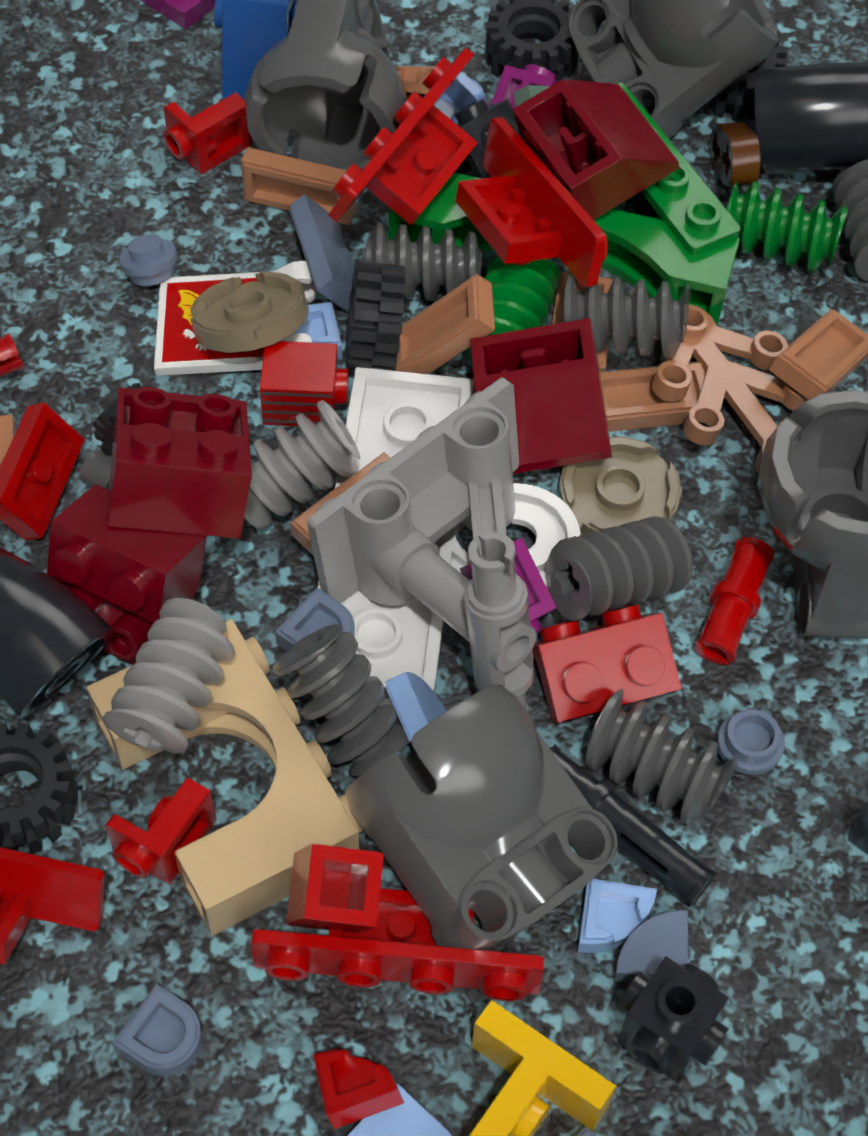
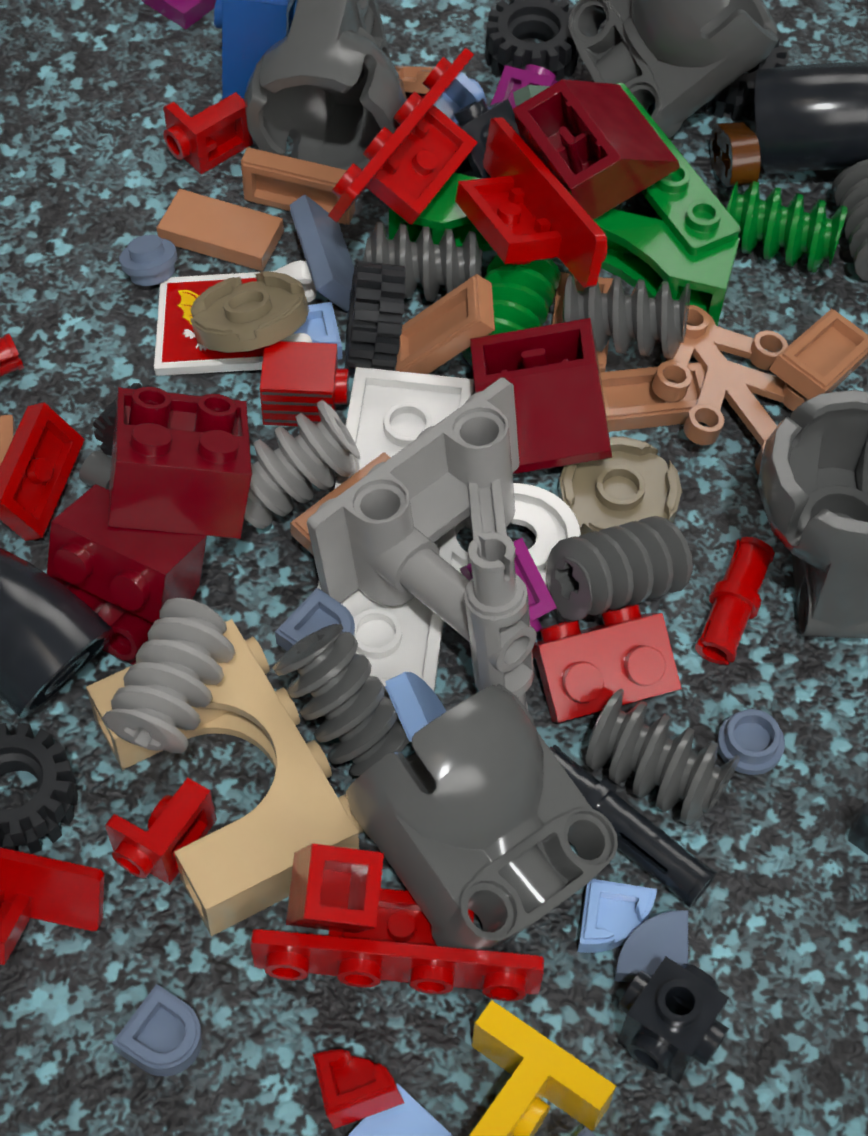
none -> nougat tile [157,189,284,272]

